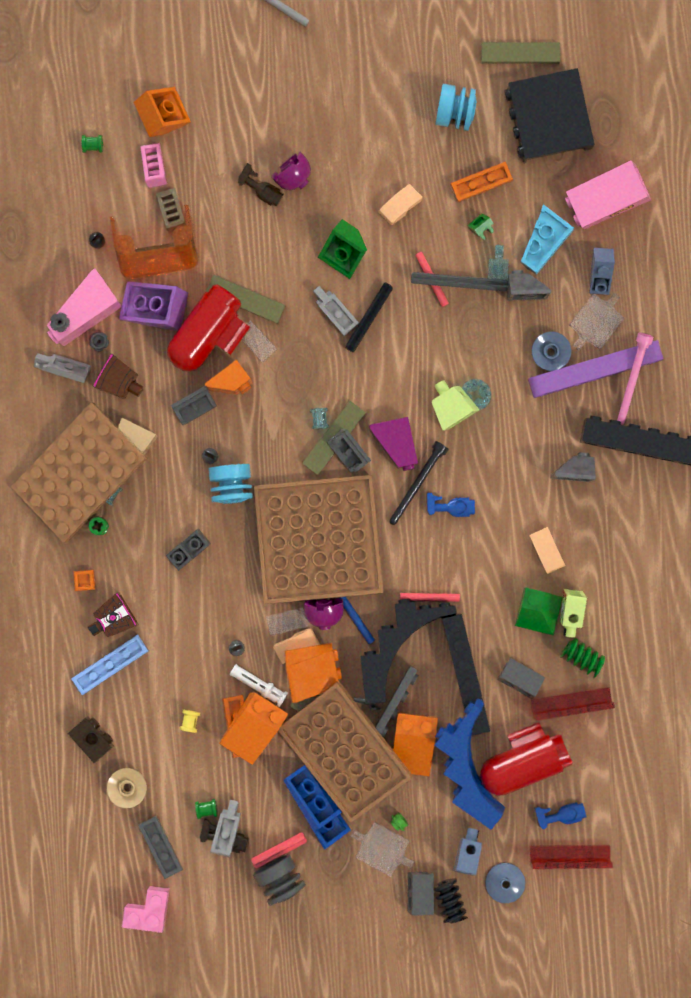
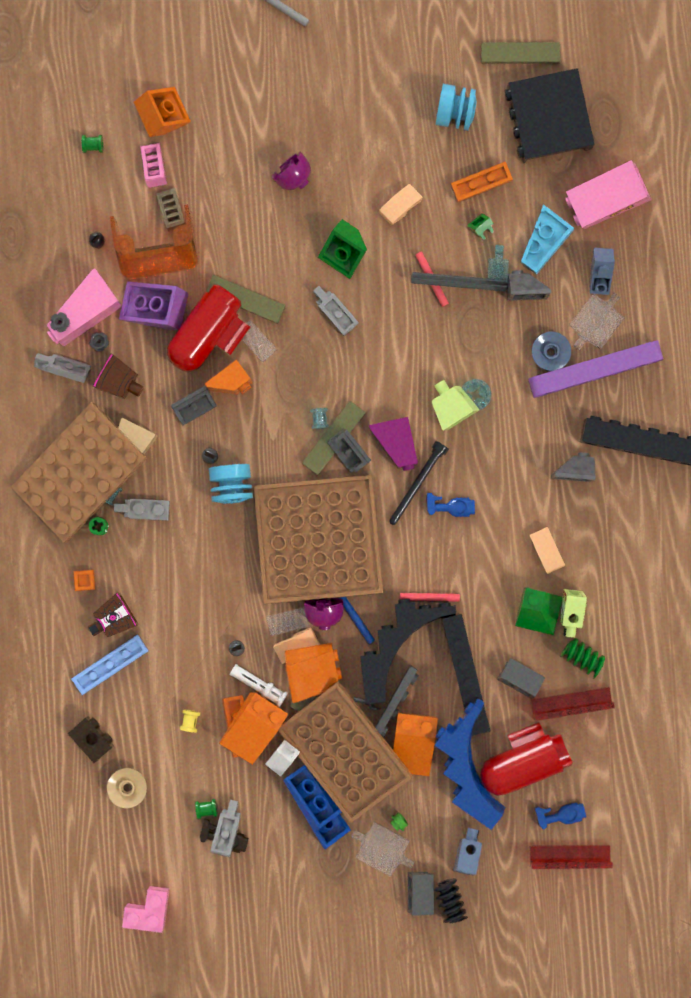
dark grey plate [138,815,183,879] -> none
dark grey slope [166,529,211,571] -> none
dark brown piece [238,163,284,207] -> none
coral axle [251,832,307,869] -> none
dark grey wheel [253,854,306,906] -> none
black axle [345,282,393,353] -> none
sand blue dish [485,863,525,903] -> none
bright pink piece [617,333,653,425] -> none
none -> light grey hinge [114,499,170,521]
none -> white brick [265,740,300,777]

